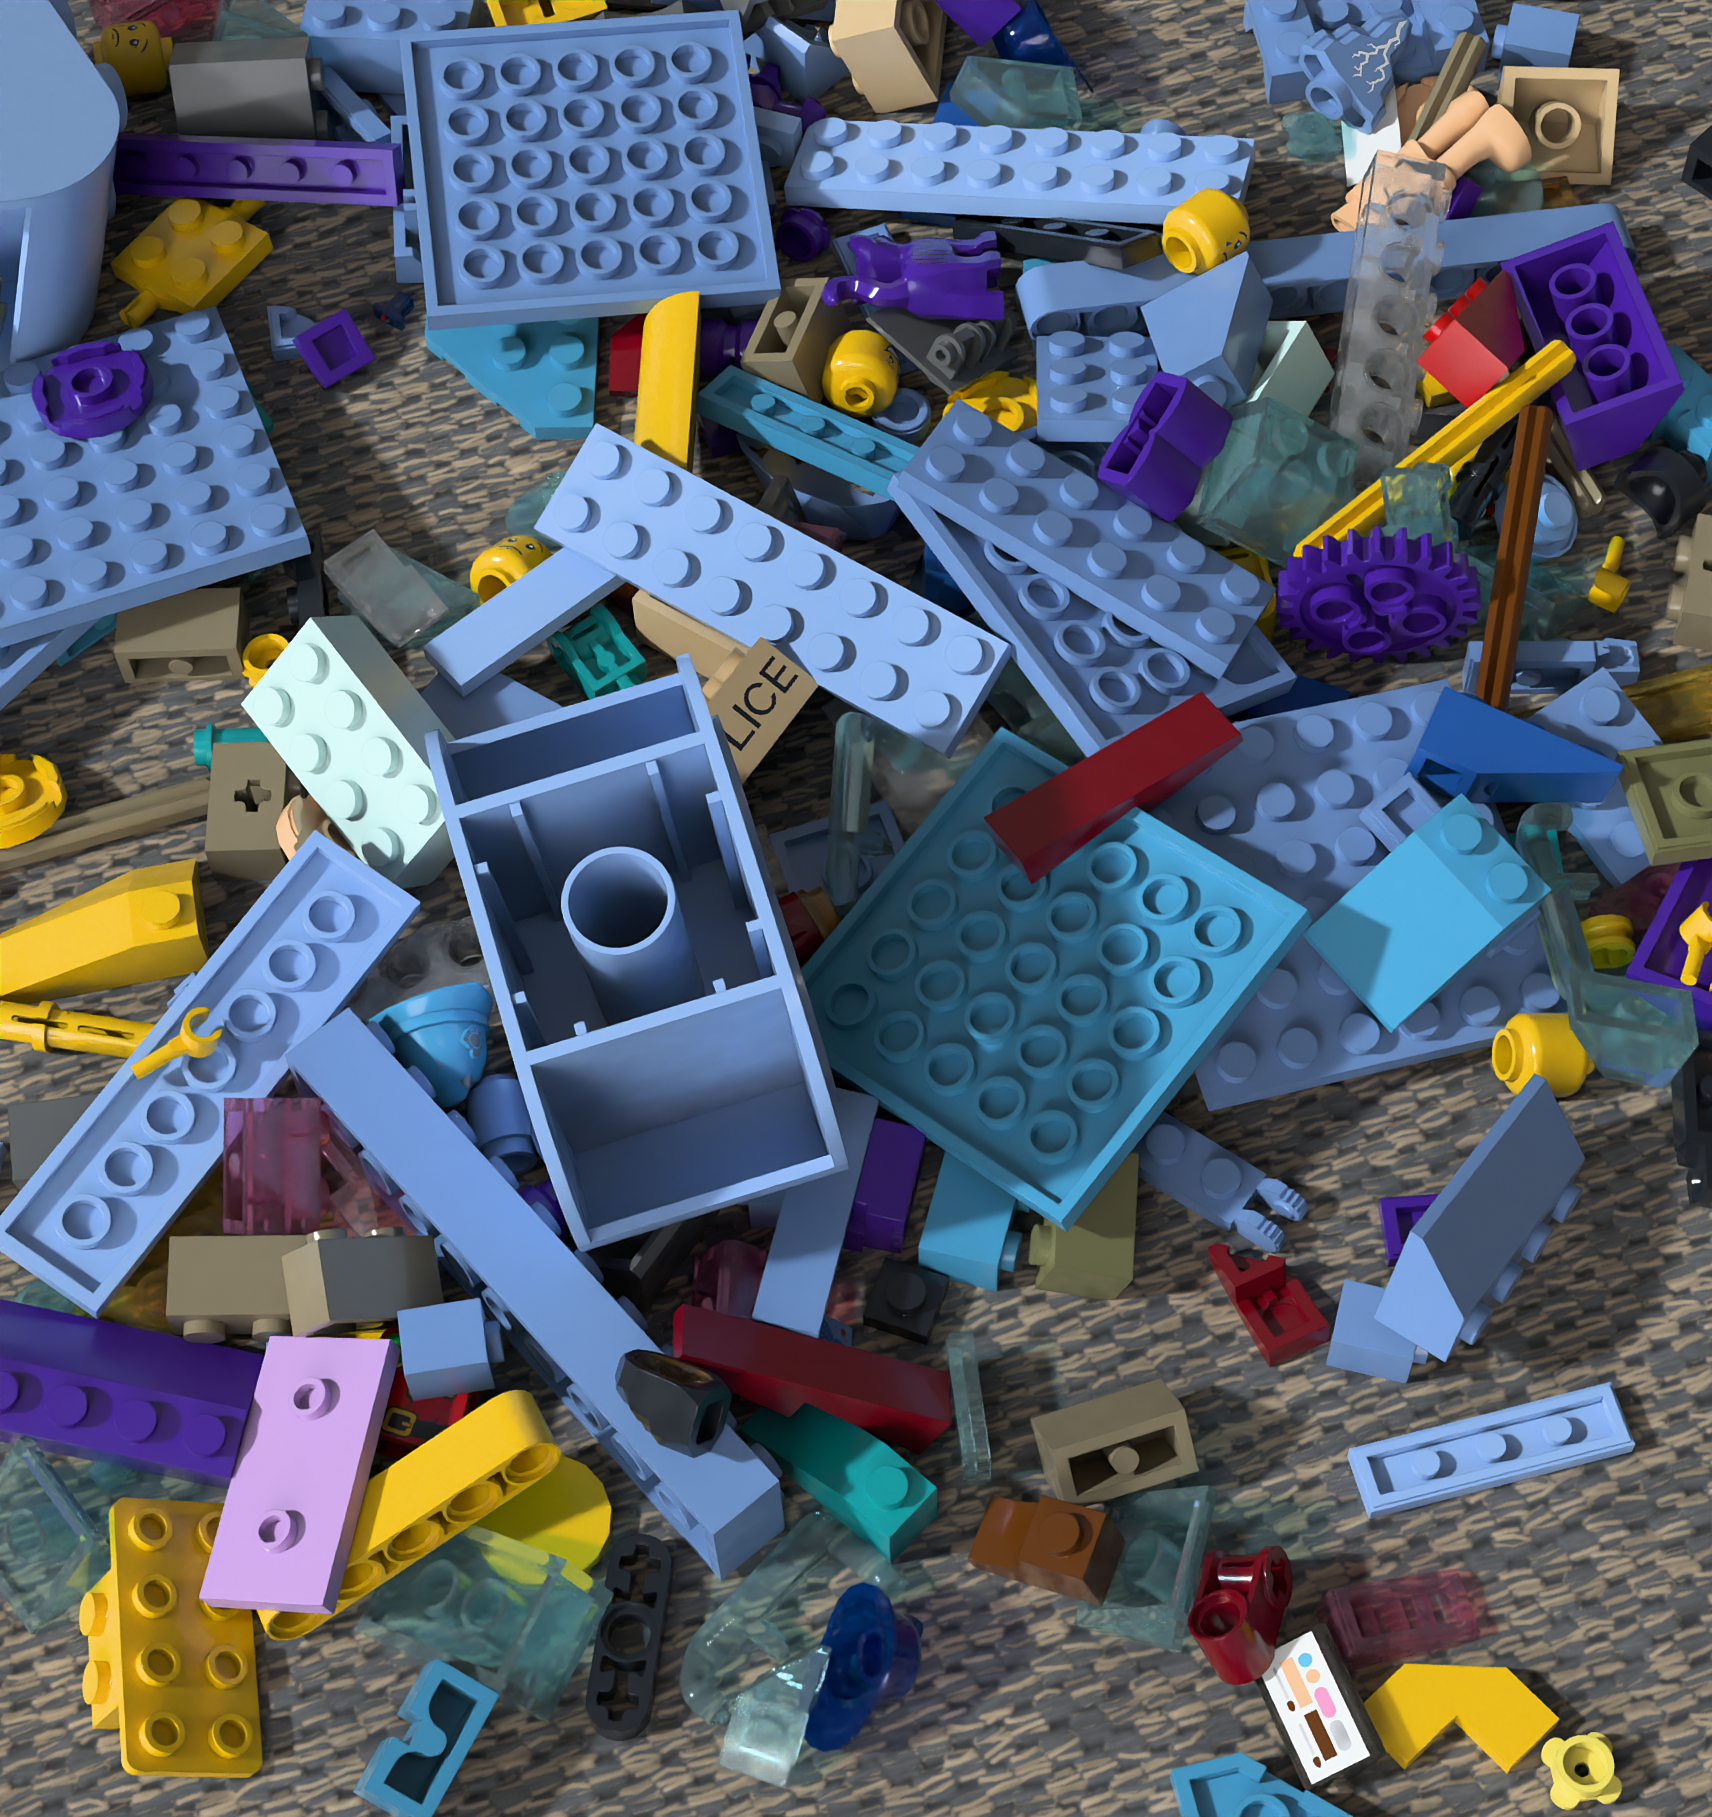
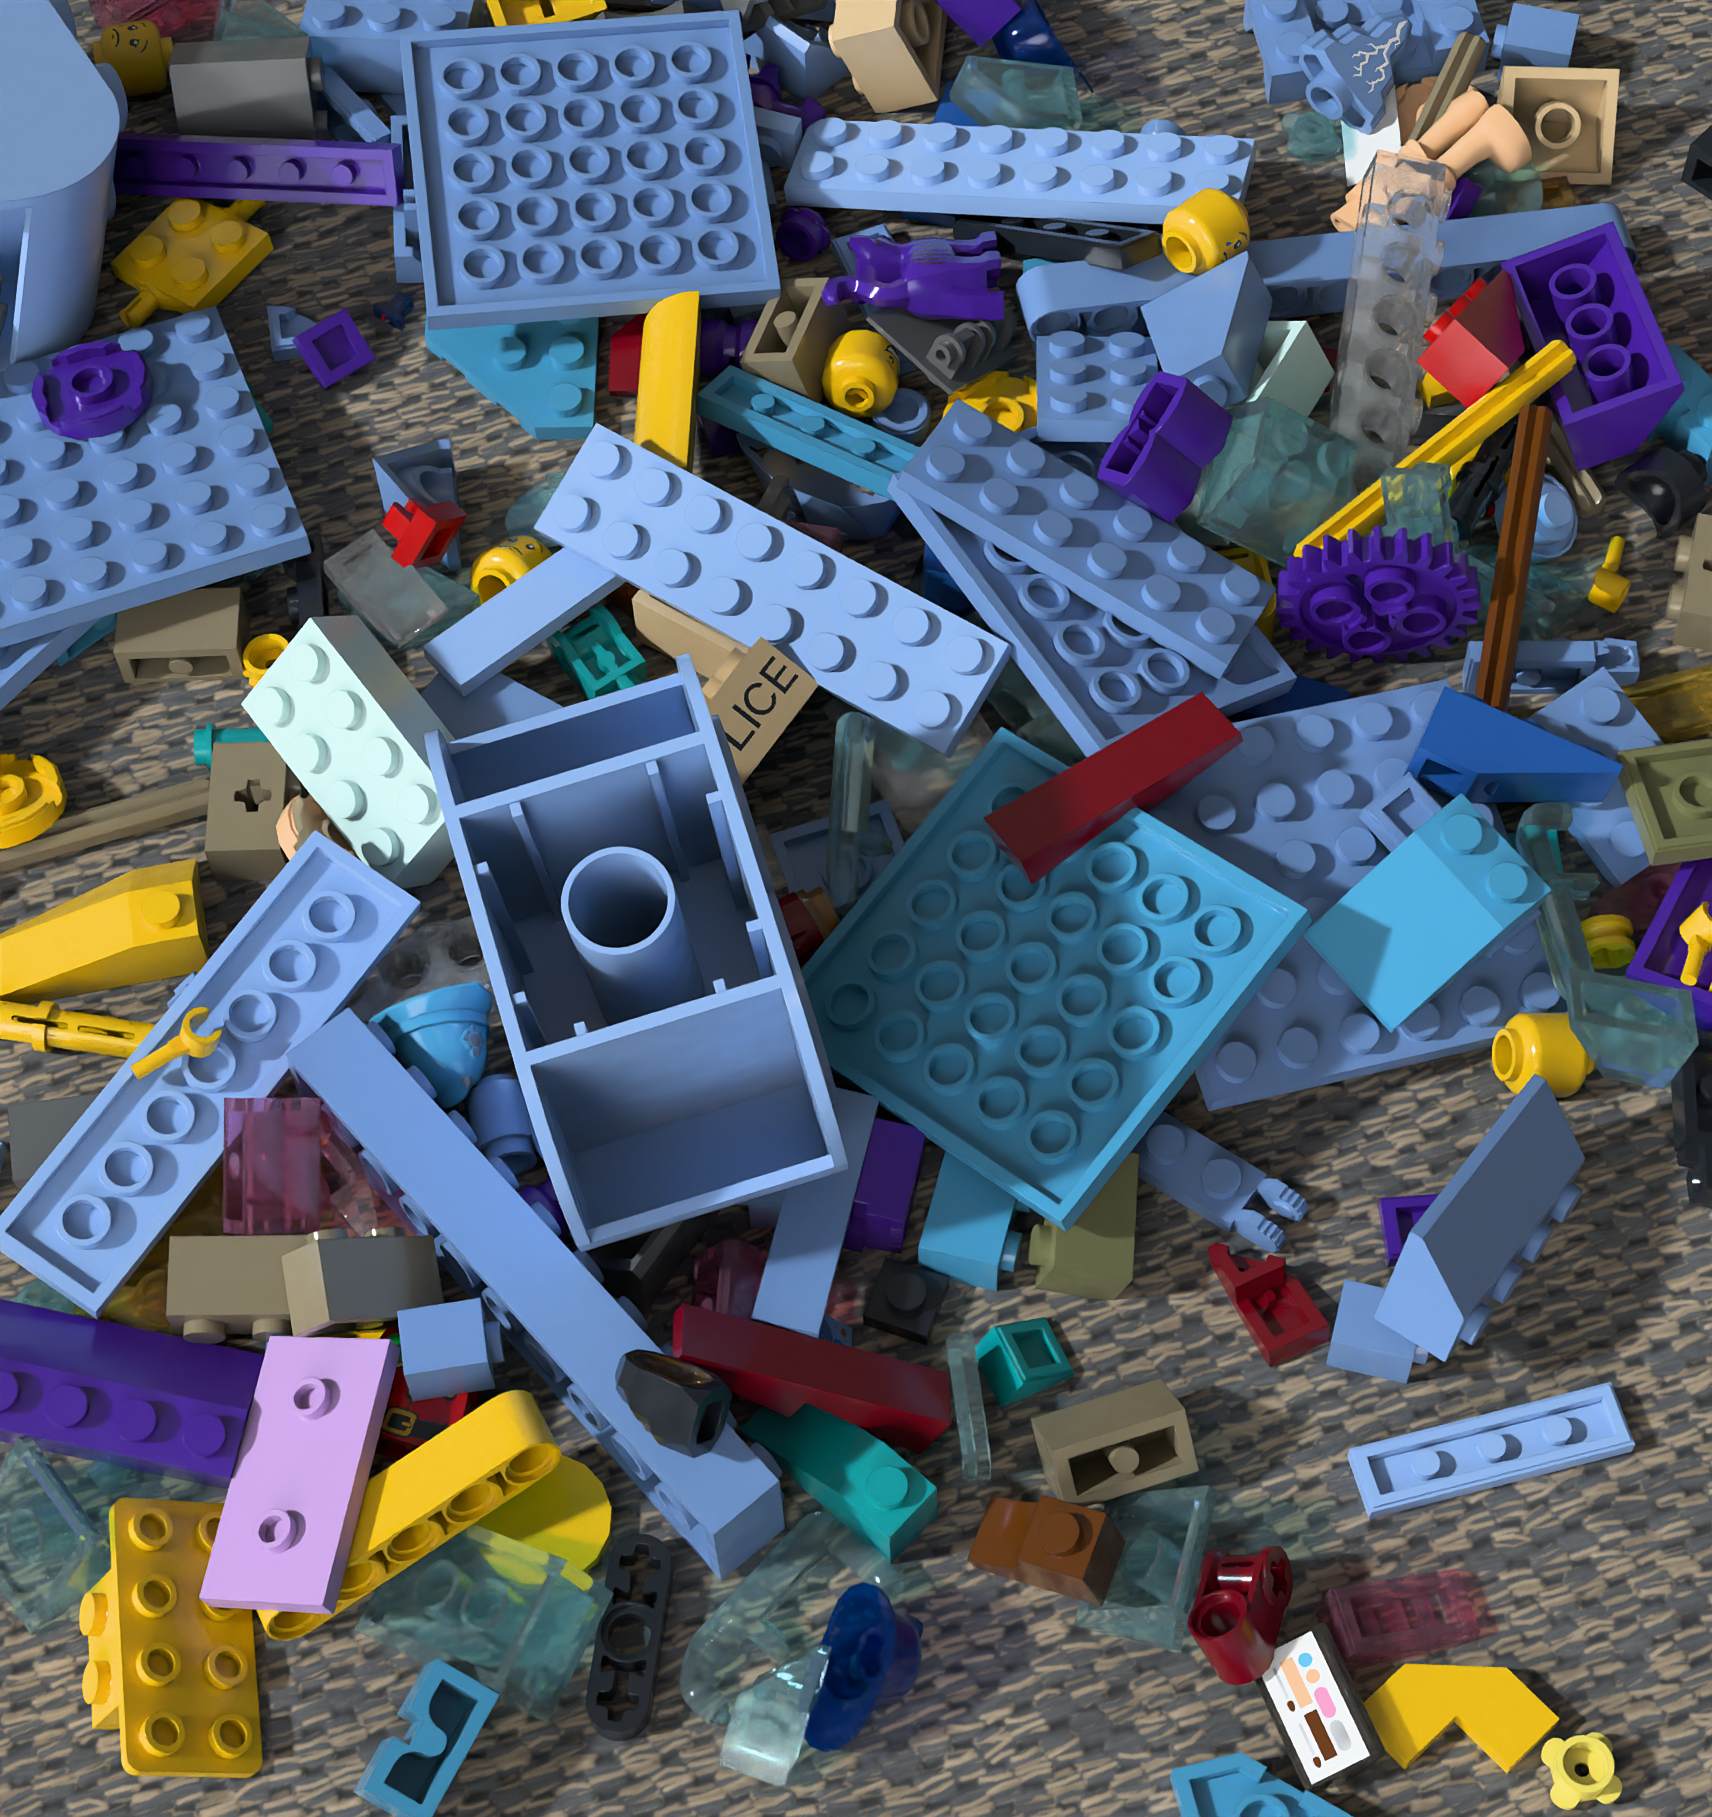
none -> medium blue slope [372,439,462,570]
none -> red tile [382,498,467,572]
none -> teal slope [972,1317,1075,1407]

